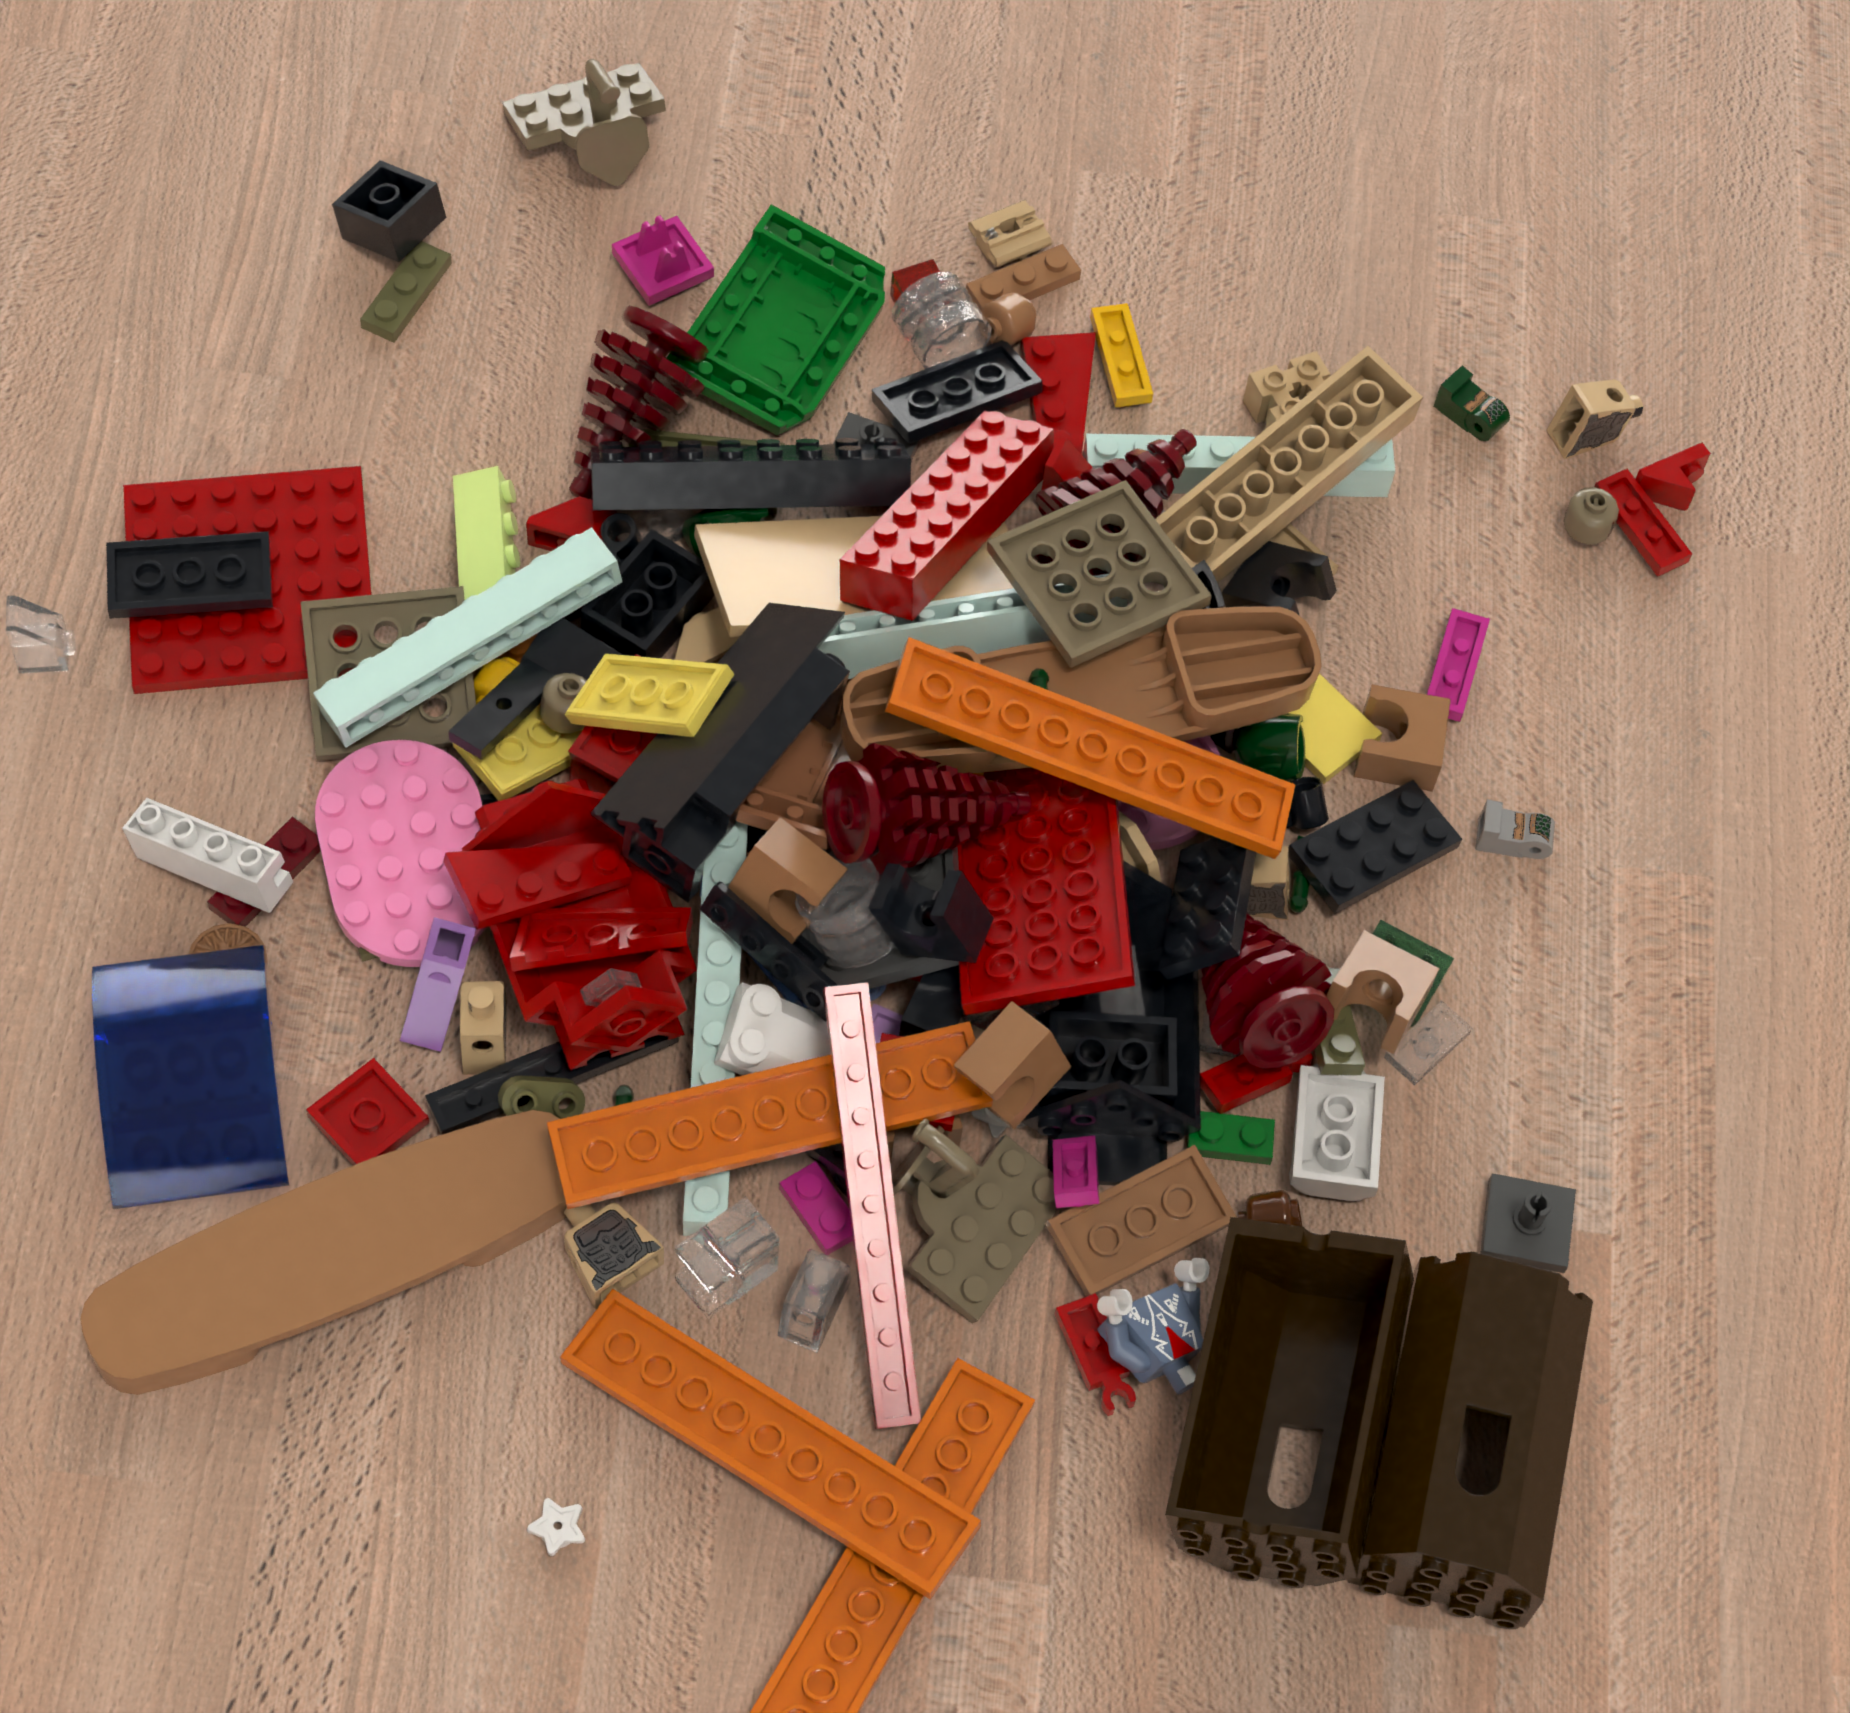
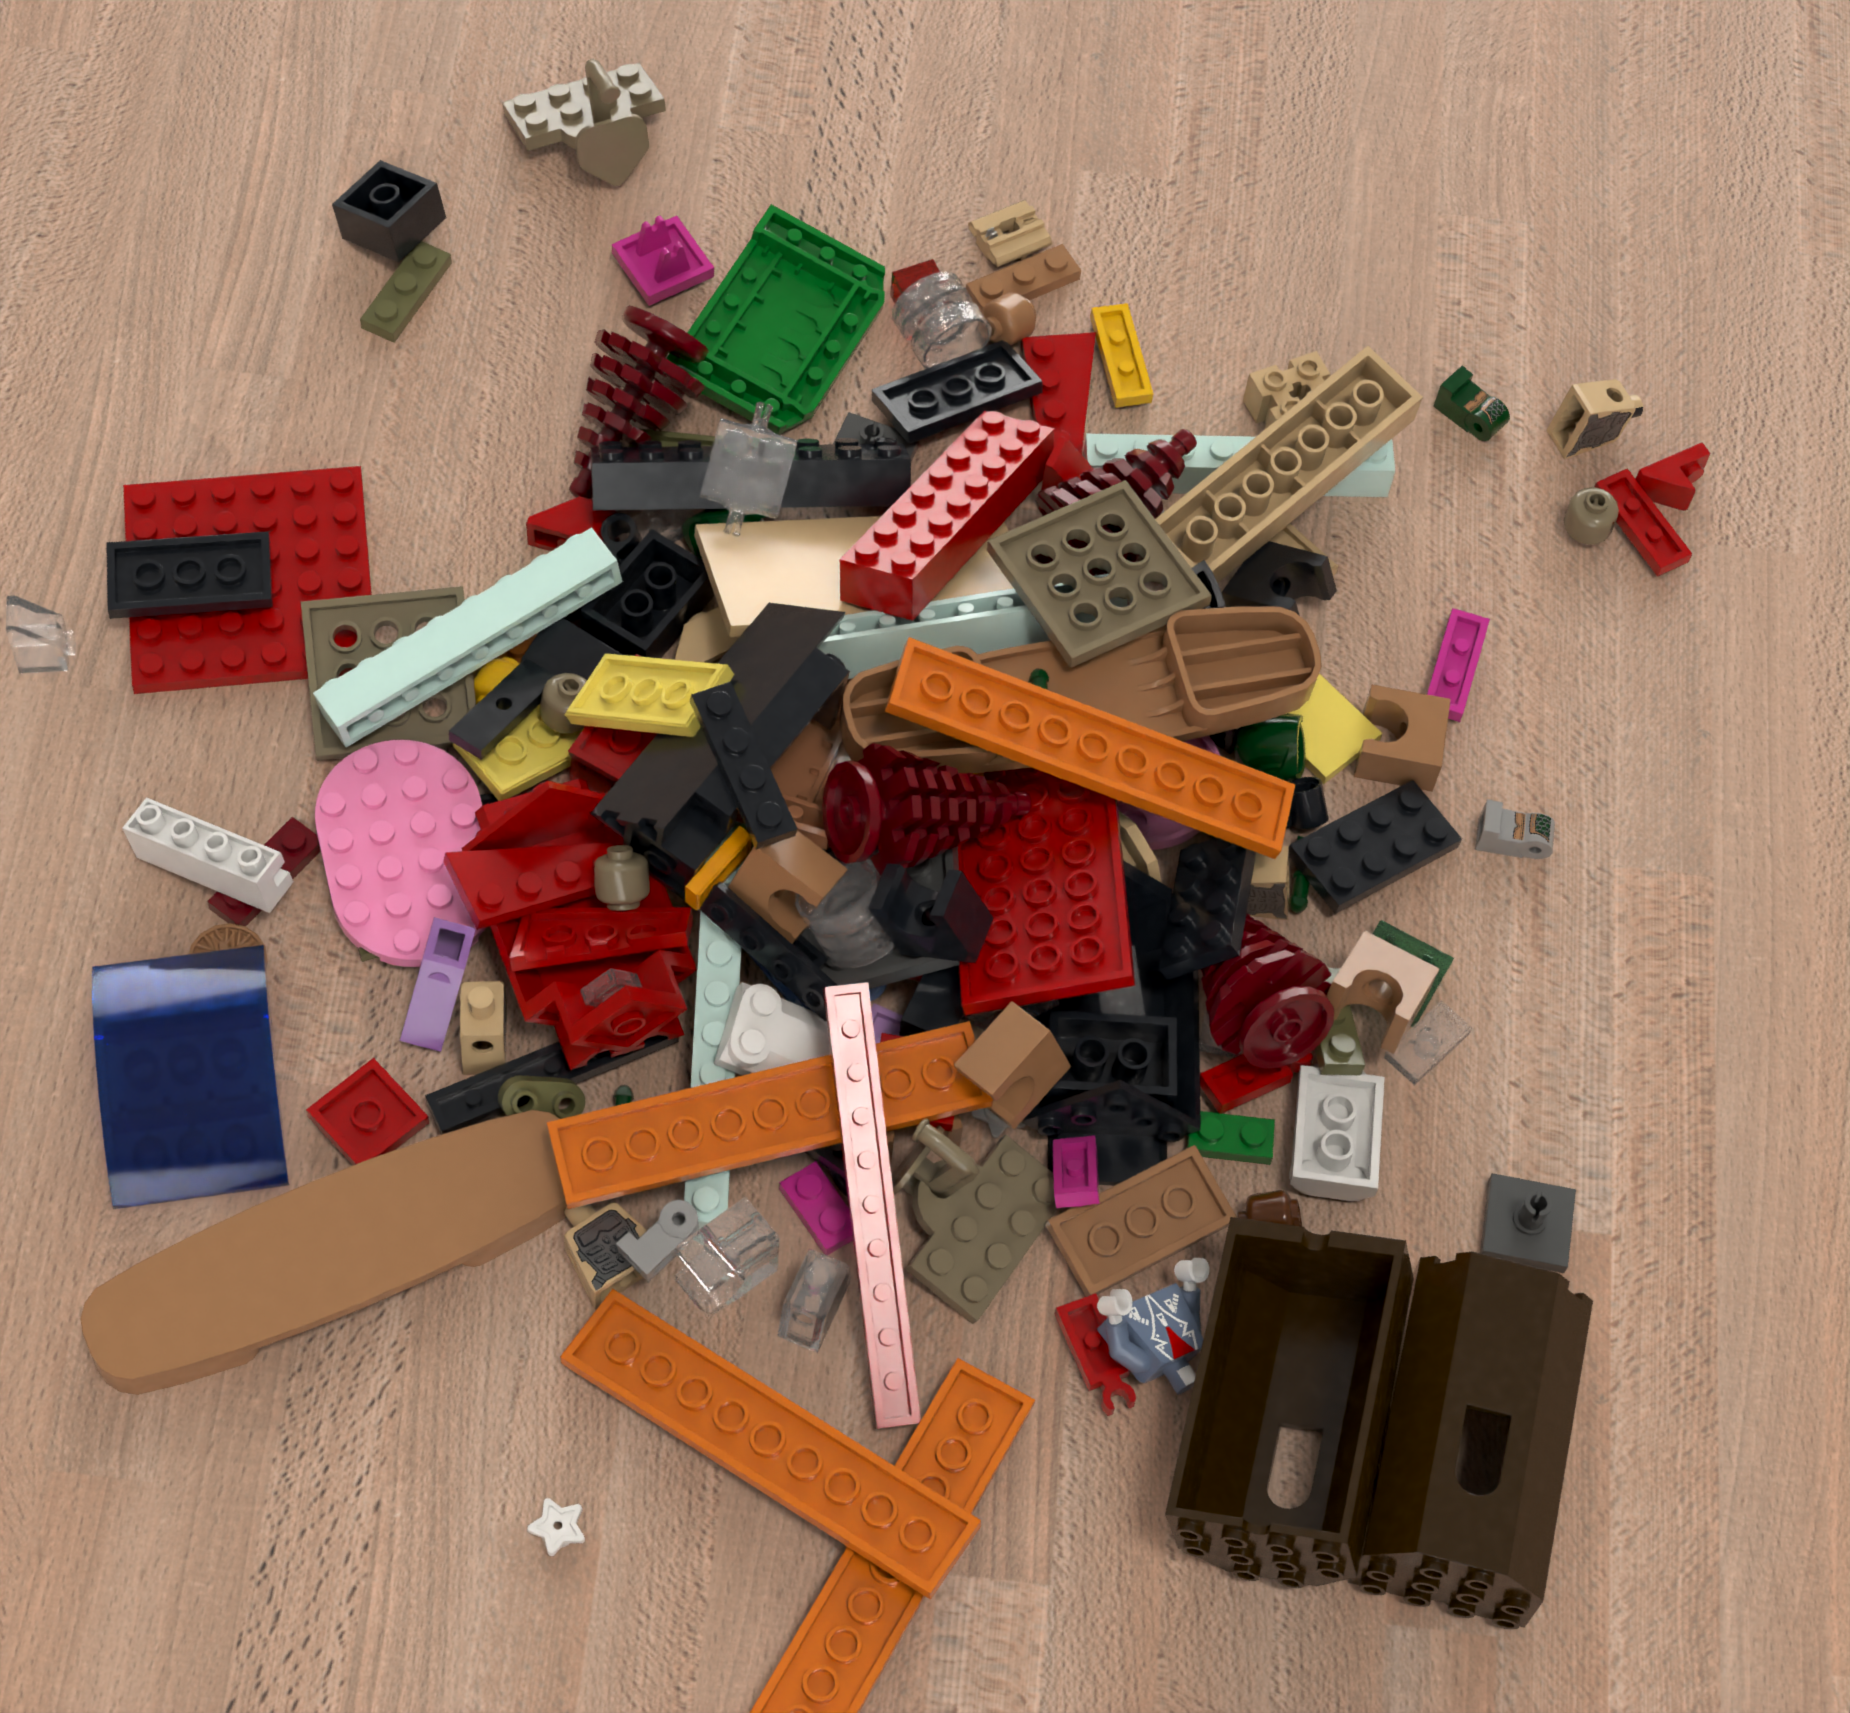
yellowish green brick [453,466,520,600] -> none
none -> dark tan head [593,845,650,911]
none -> light grey leg [616,1200,699,1283]
none -> light orange tile [685,826,752,911]
none -> black plate [690,681,797,850]
none -> clear plate [699,402,798,536]

